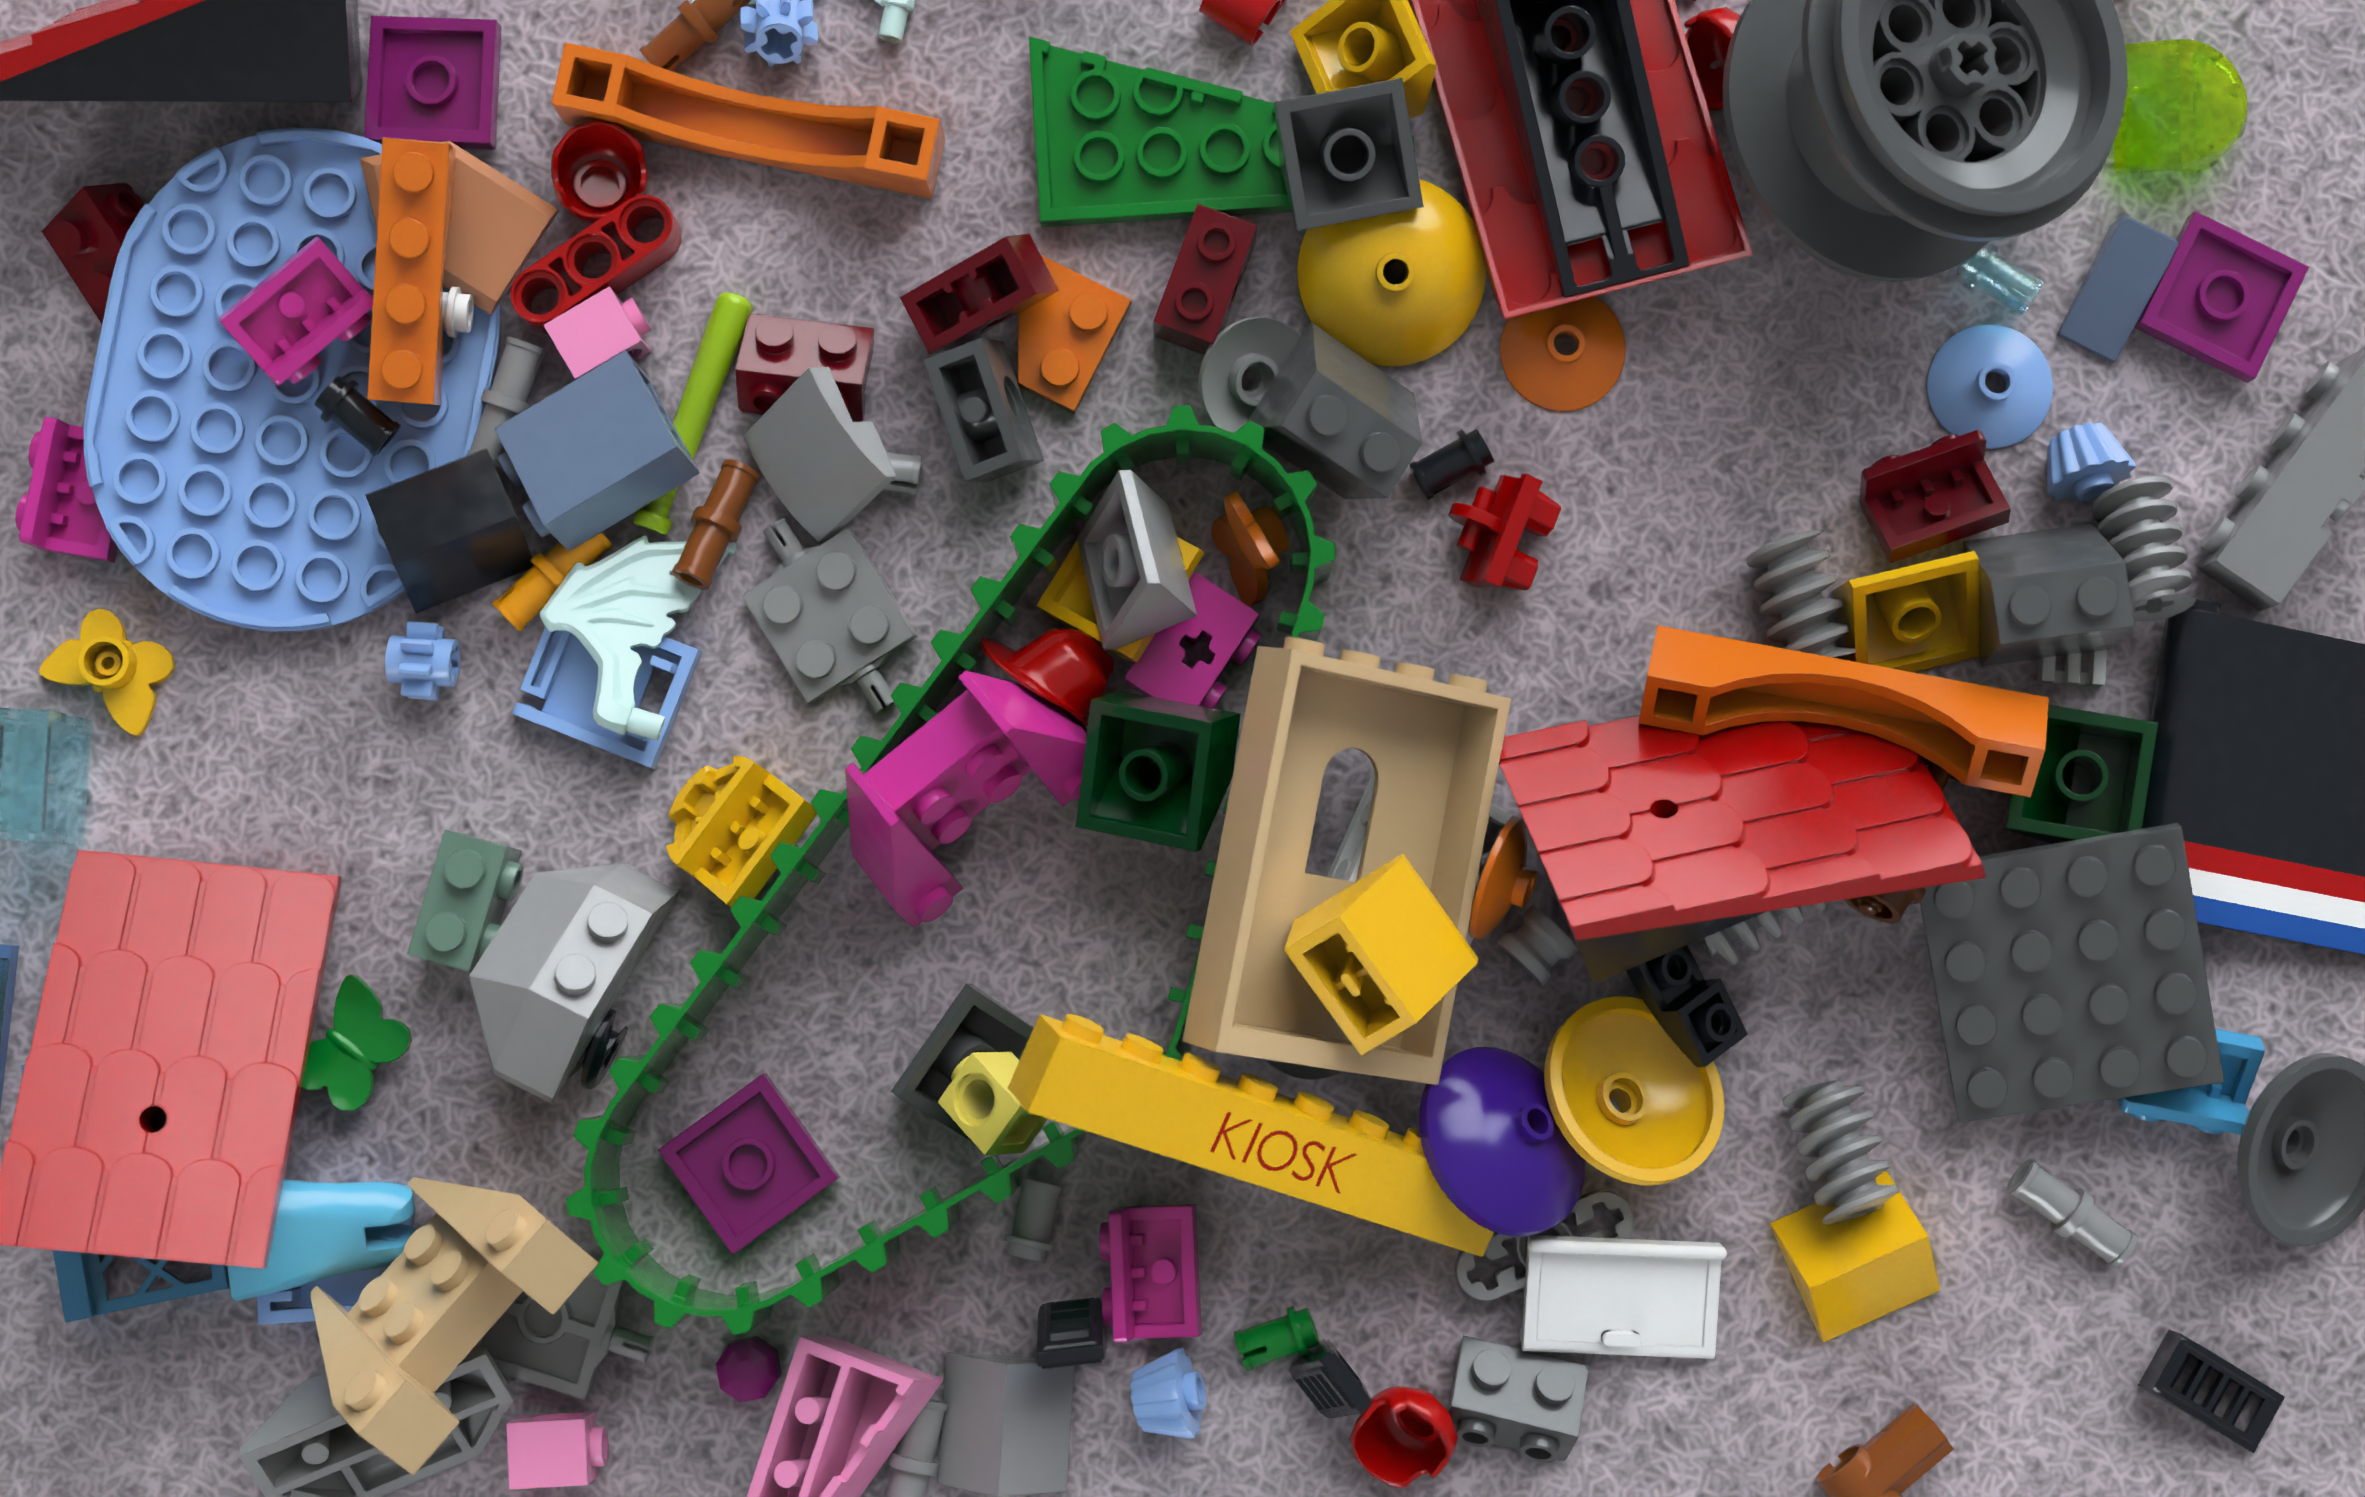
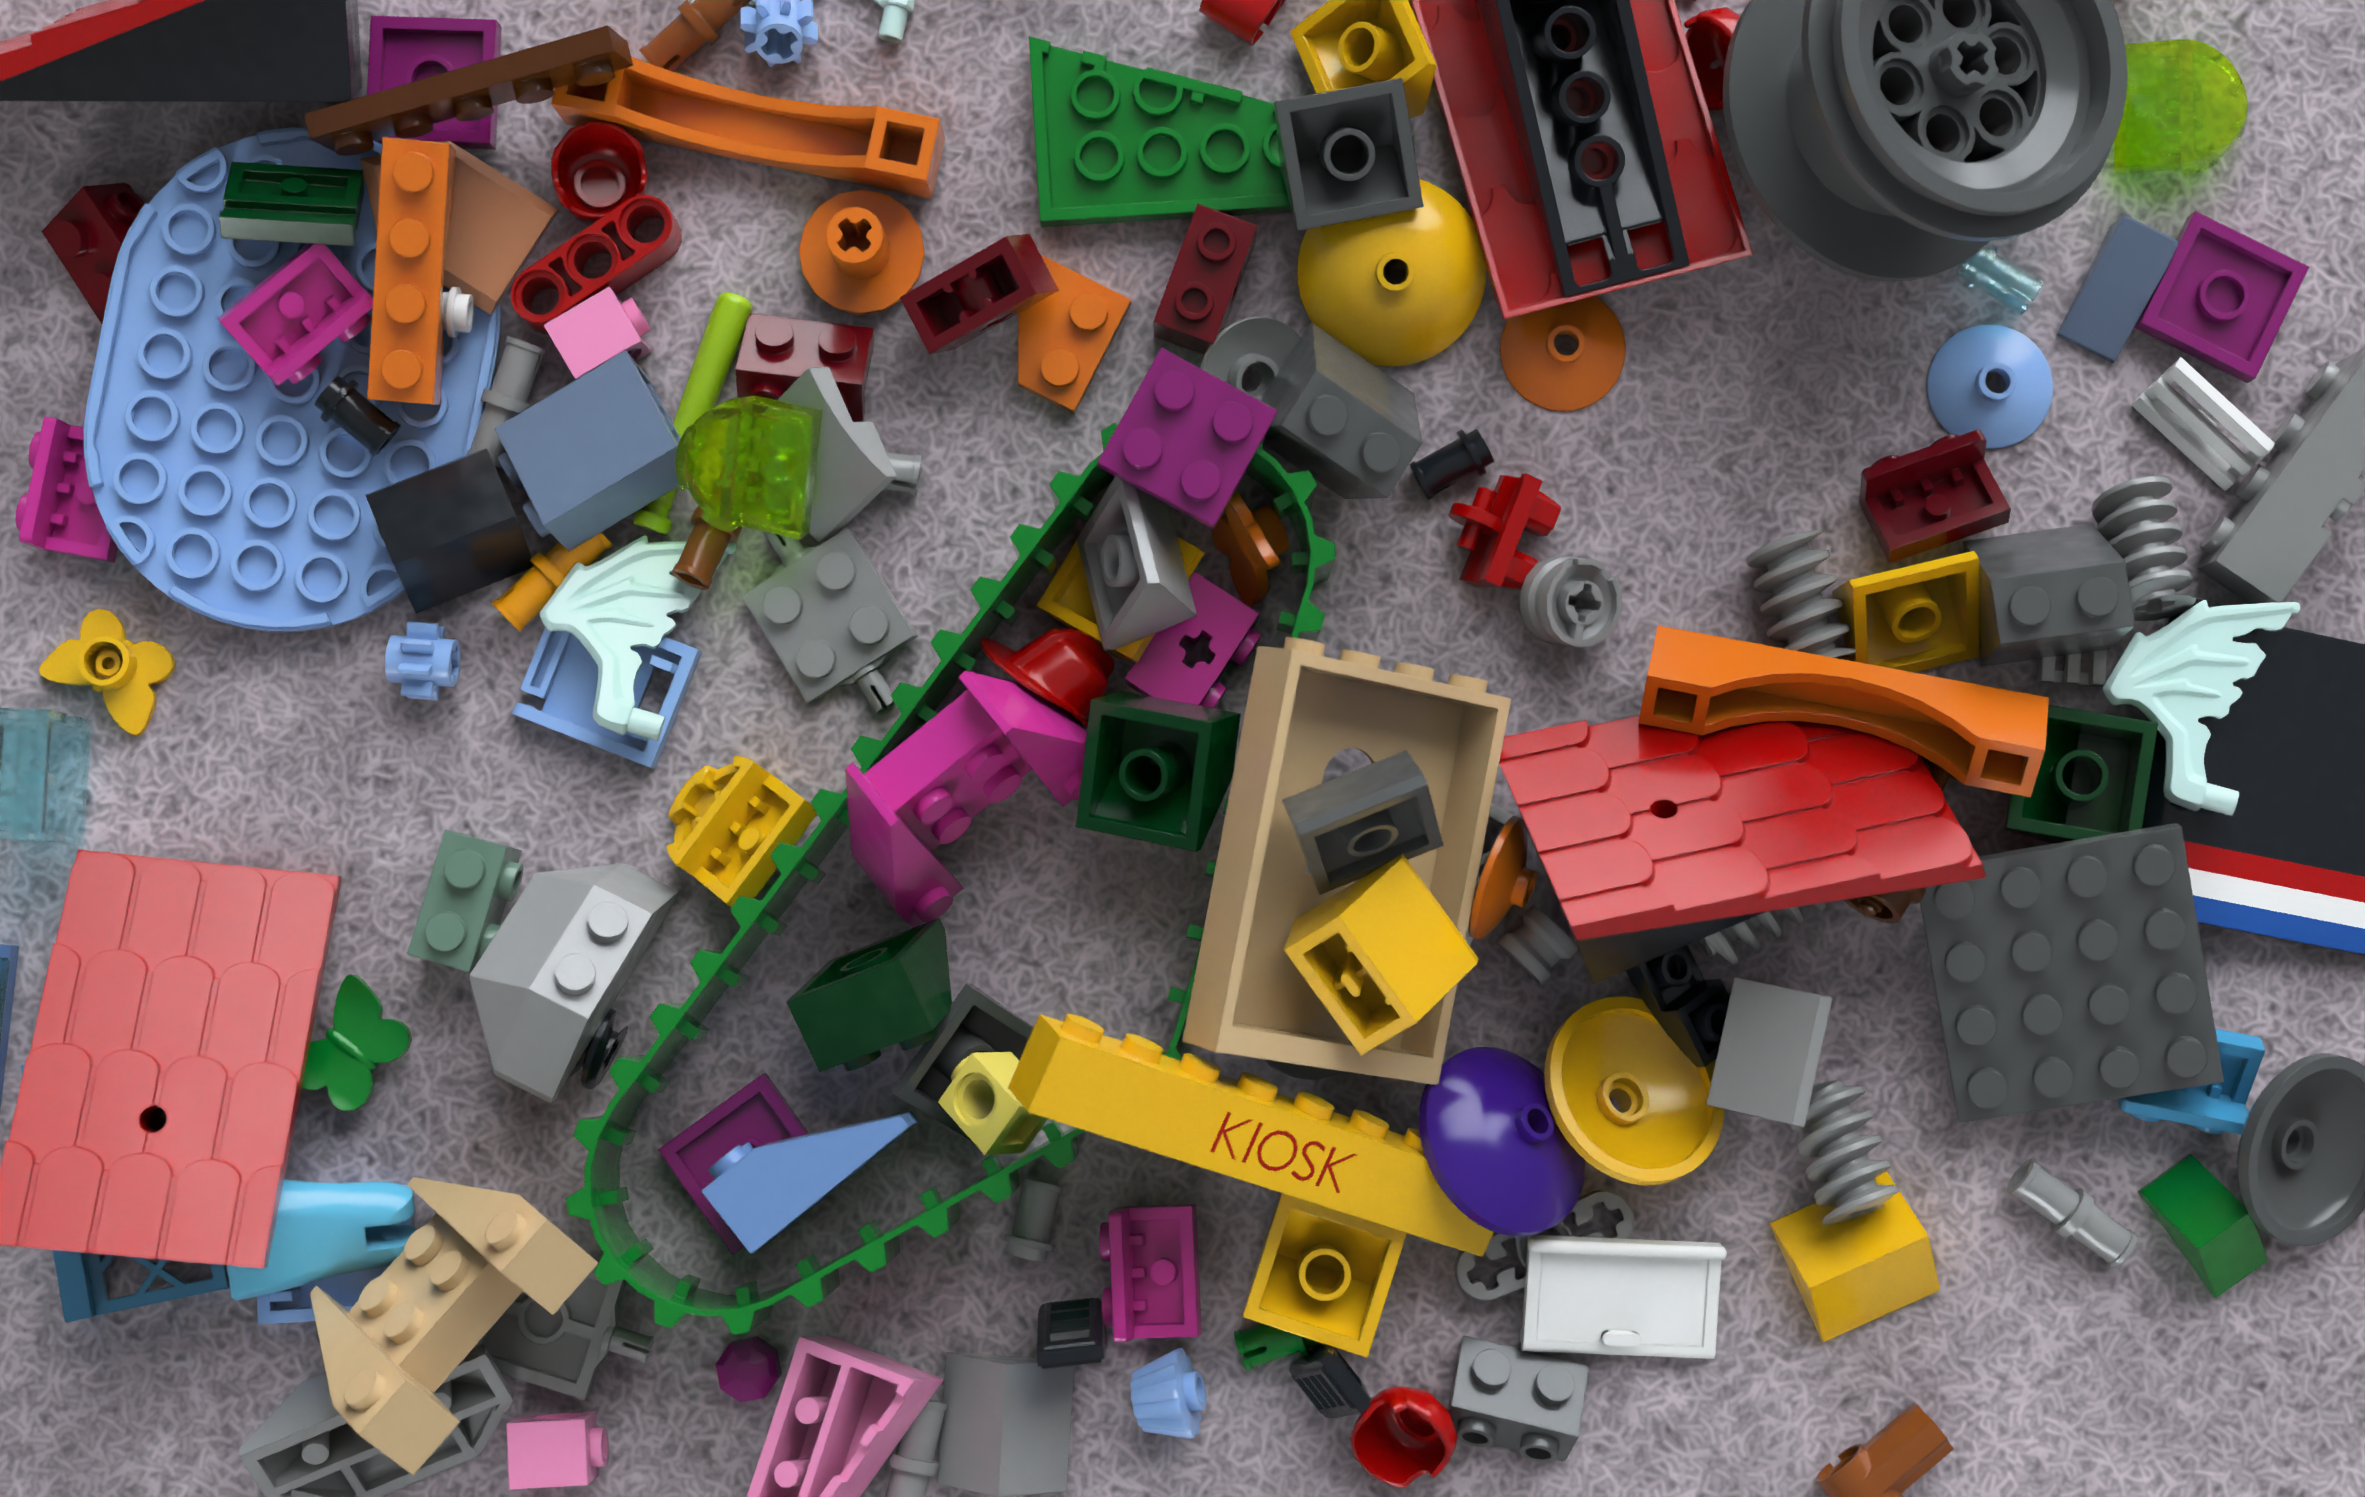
dark grey brick [923,338,1044,482] -> none
light blue piece [2047,422,2136,501] -> none
black slope [2138,1330,2285,1453] -> none
none -> dark green plate [219,162,364,246]
none -> reddish brown plate [304,25,633,156]
none -> clear neon green slope [675,396,822,539]
none -> medium blue slope [701,1111,920,1254]
none -> dark green slope [786,918,952,1072]
none -> orange piece [799,189,925,315]
none -> magenta plate [1097,347,1278,530]
none -> yellow slope [1242,1193,1407,1358]
none -> dark grey slope [1282,750,1443,895]
none -> light grey wheel [1520,556,1622,647]
none -> light grey slope [1706,977,1832,1127]
none -> light aqua animal [2102,600,2300,816]
none -> white tile [2132,357,2275,491]
none -> green slope [2138,1154,2268,1298]

